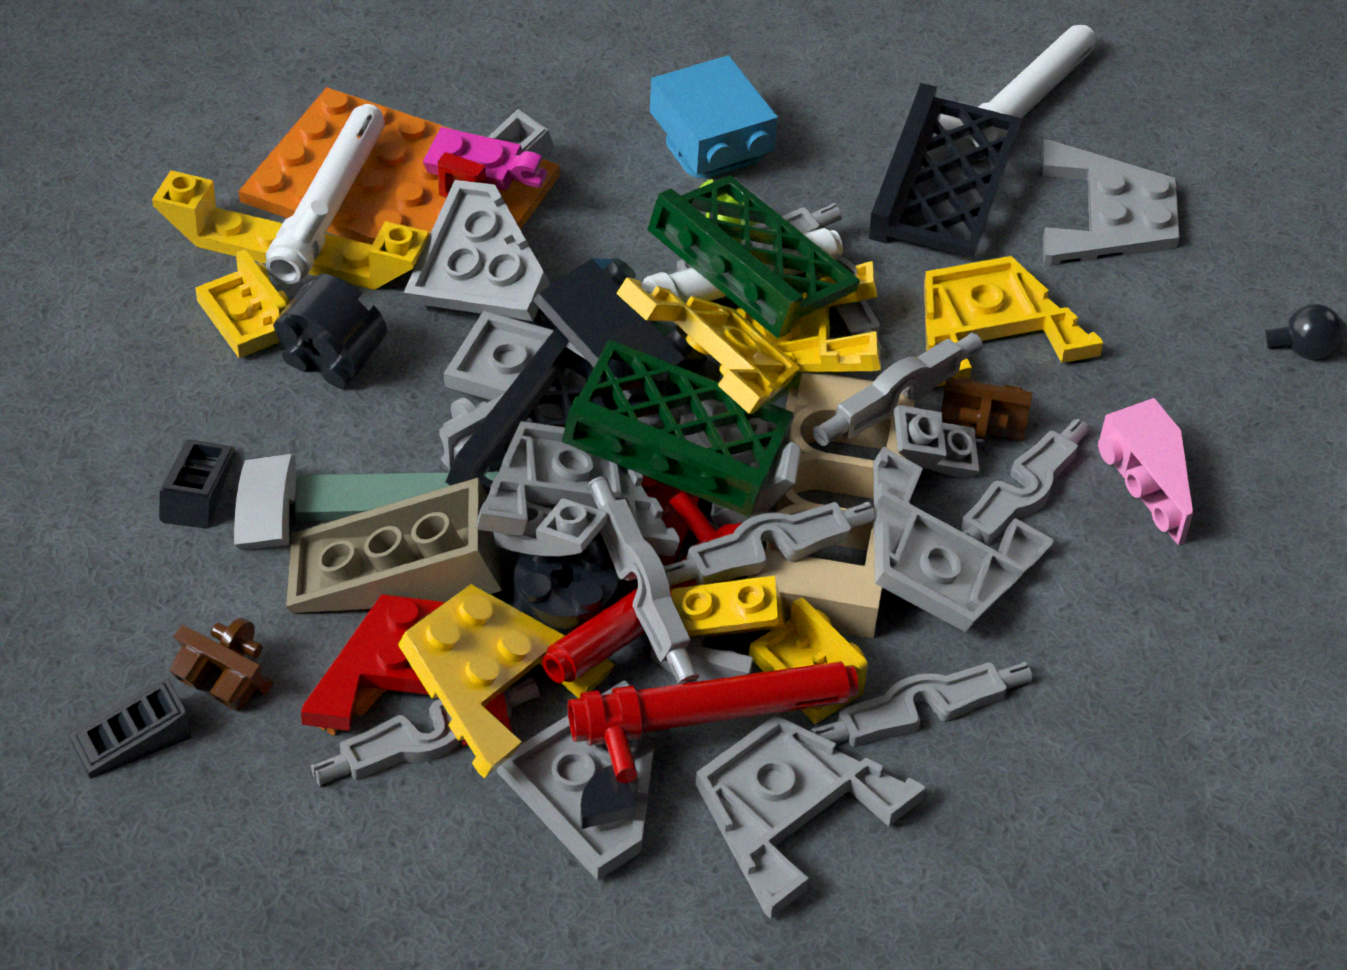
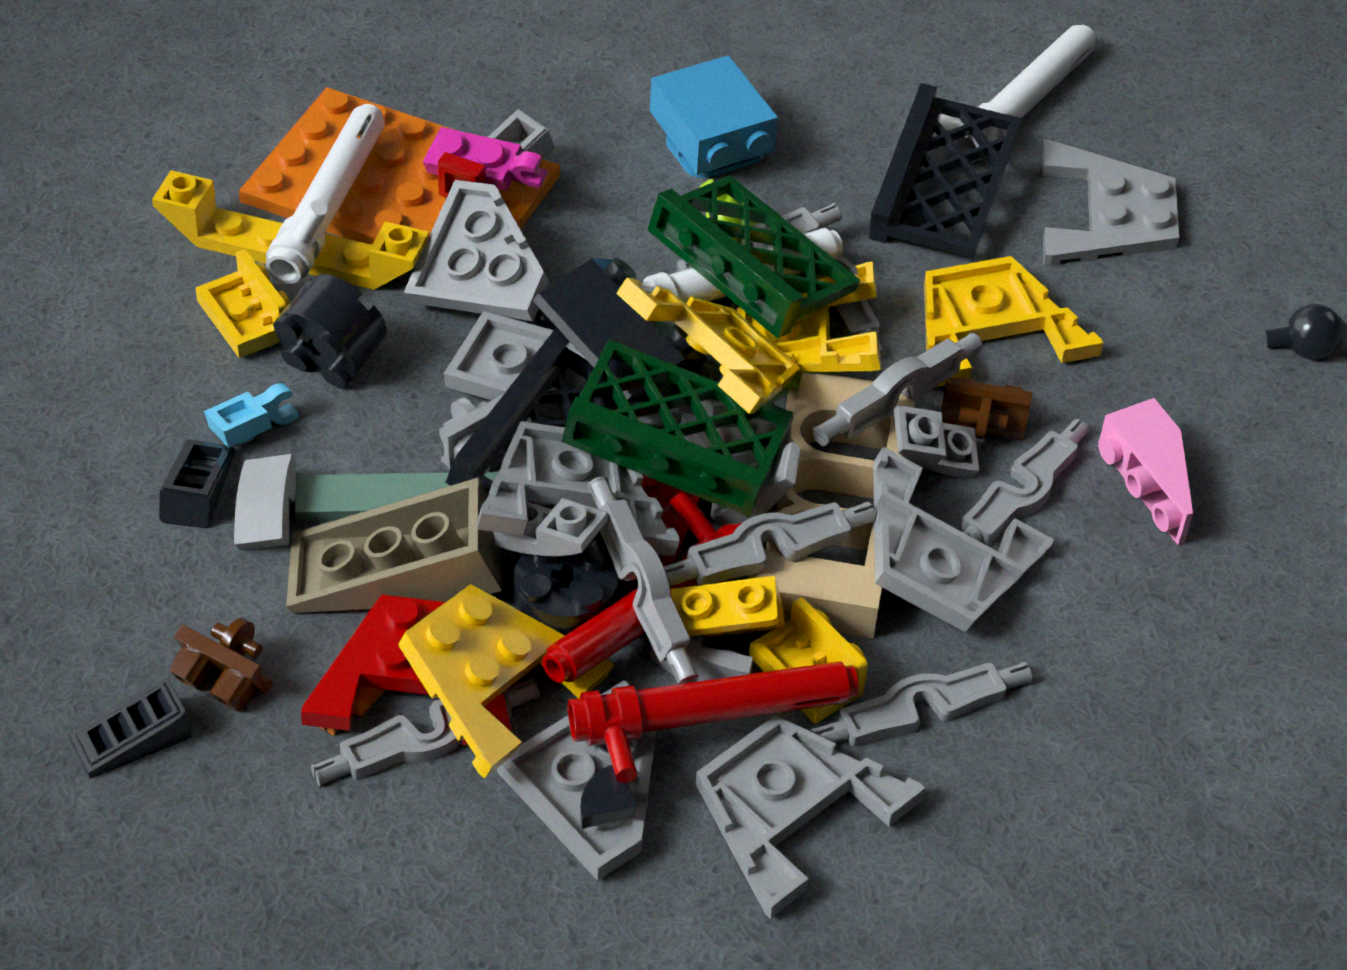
none -> medium azure plate [204,383,299,448]

